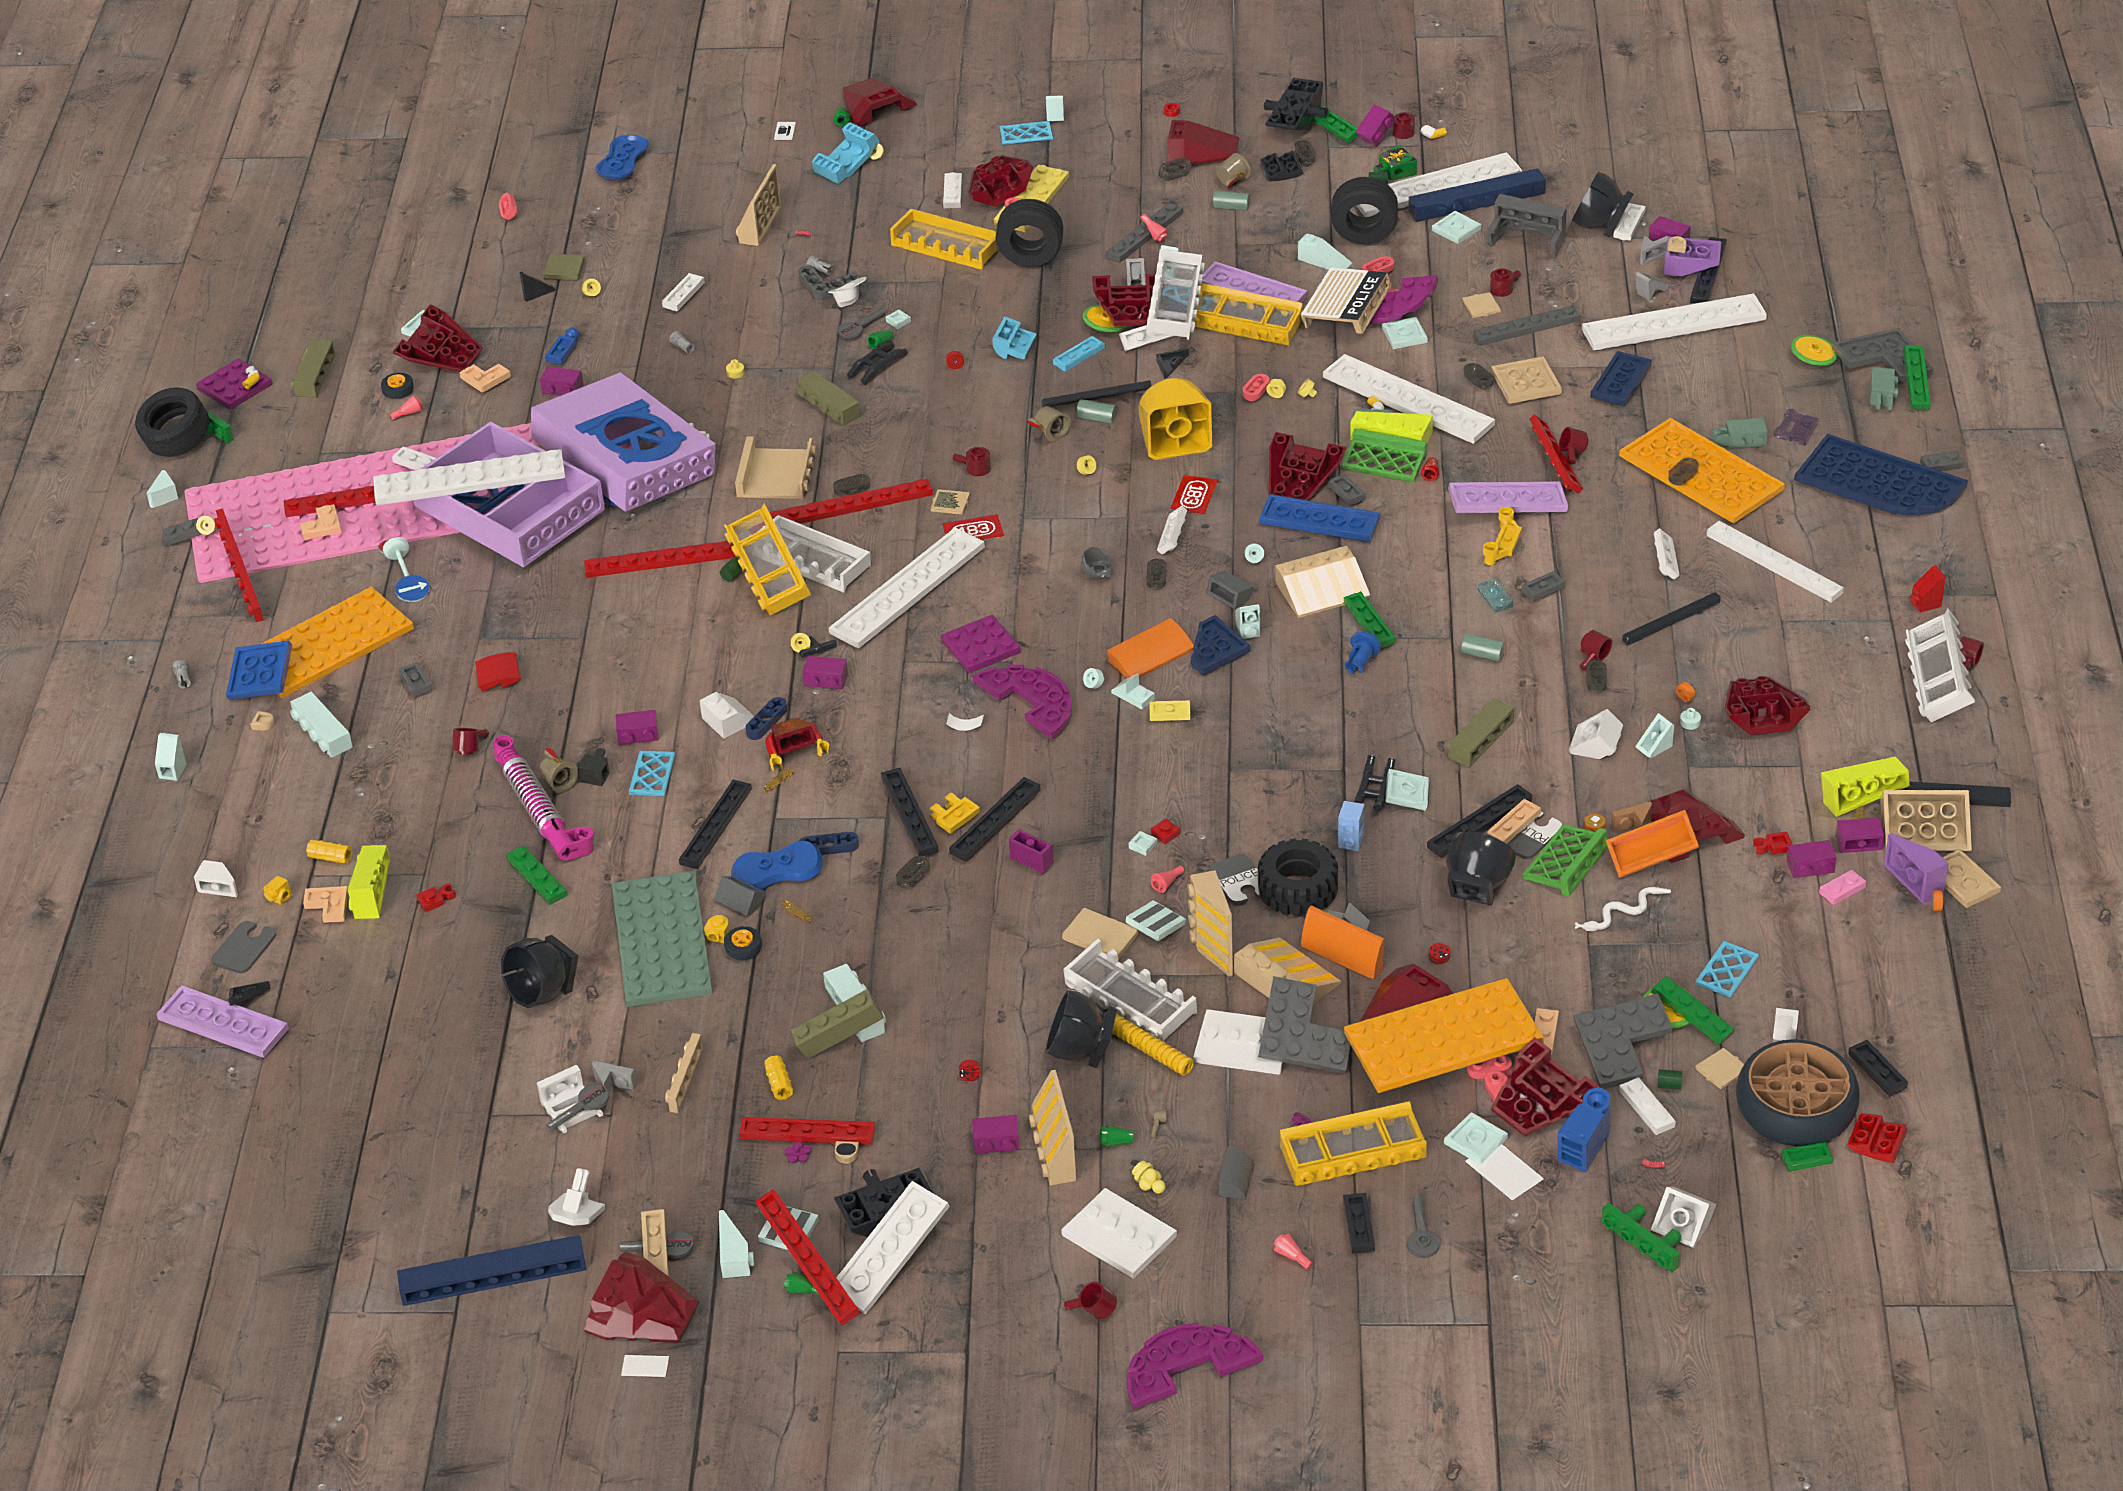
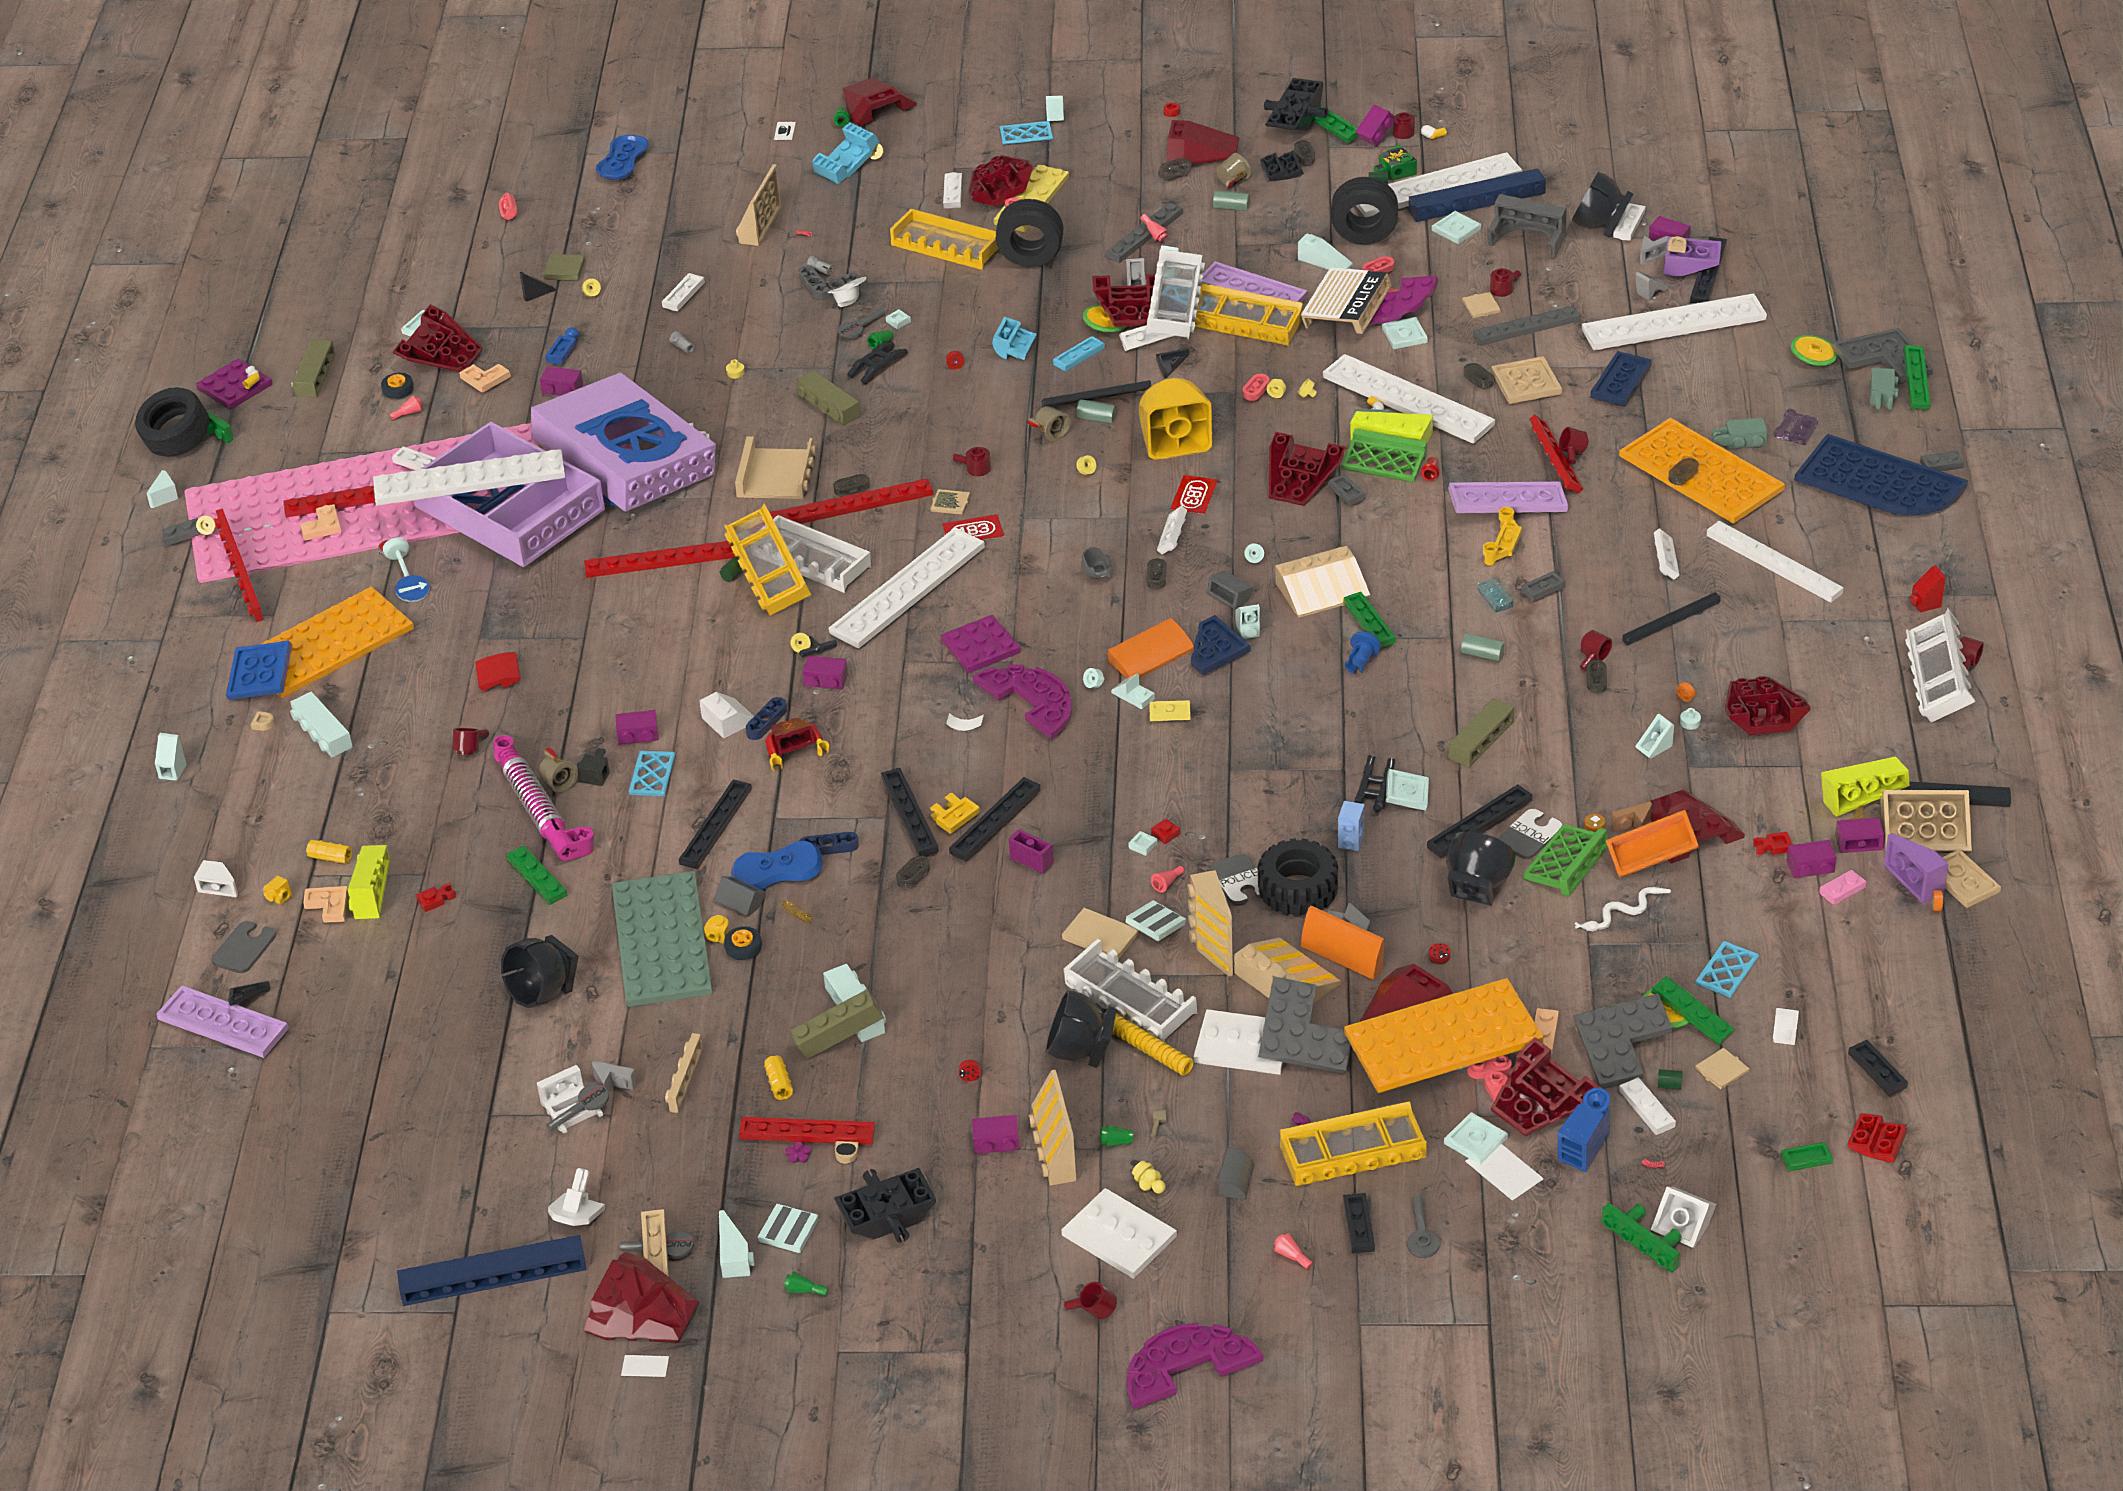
light grey pin [173,660,191,689] -> none
dark grey plate [399,662,432,697] -> none
red plate [755,1189,861,1326] -> none
clear yellow piece [764,769,794,792] -> none
white plate [836,1181,950,1315] -> none
blue plate [1259,494,1380,542] -> none
light nougat plate [1486,799,1541,844] -> none
white slope [1569,709,1623,759] -> none
wheel [1736,1039,1860,1146] -> none

